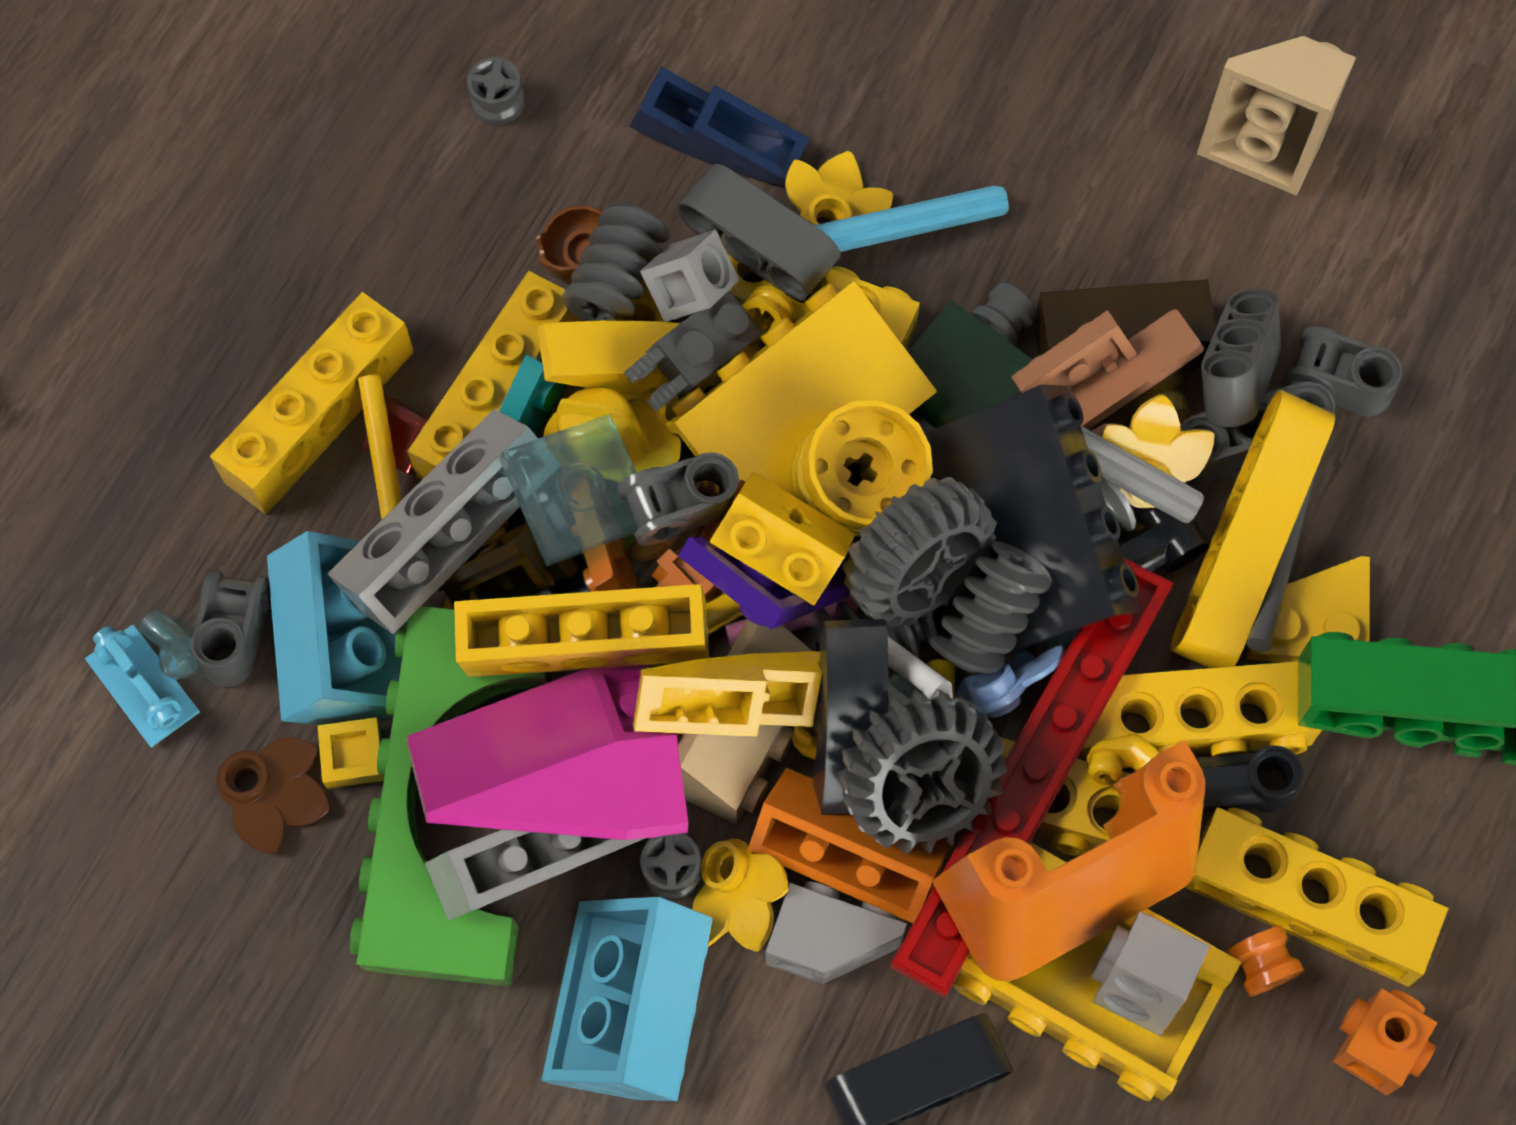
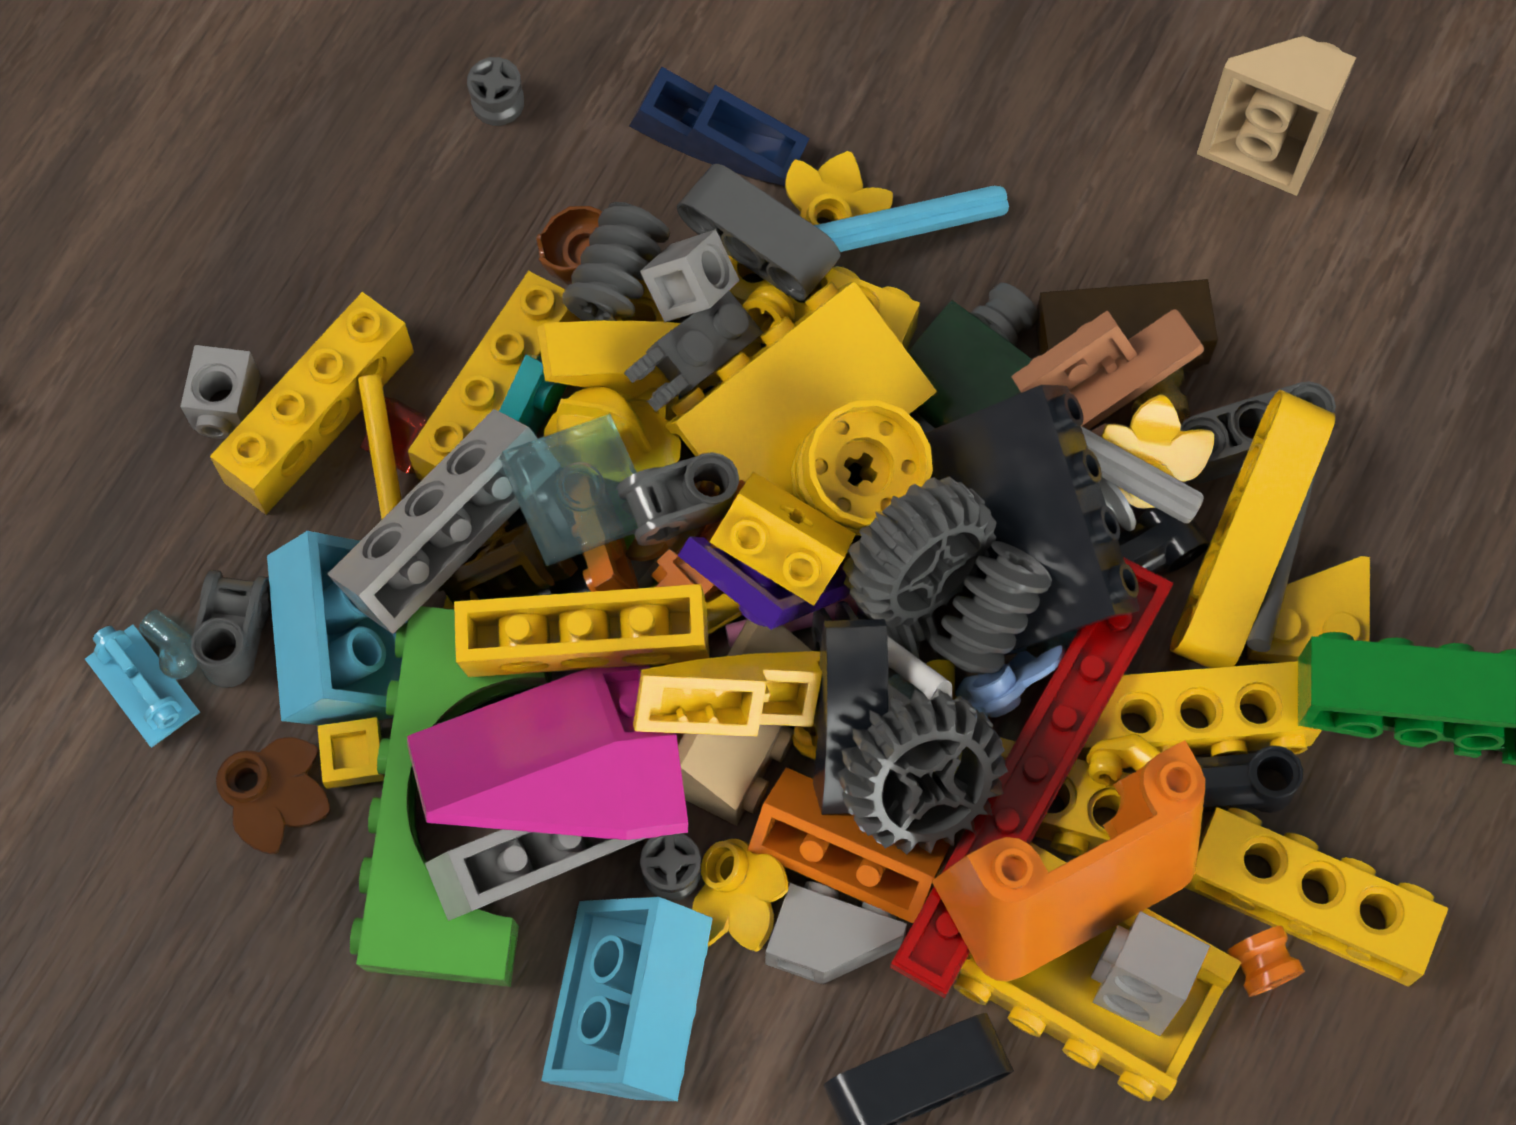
dark grey beam [1201,288,1281,427] -> none
dark grey piece [1284,326,1403,417] -> none
orange brick [1332,988,1438,1096] -> none
none -> light grey brick [180,345,261,439]

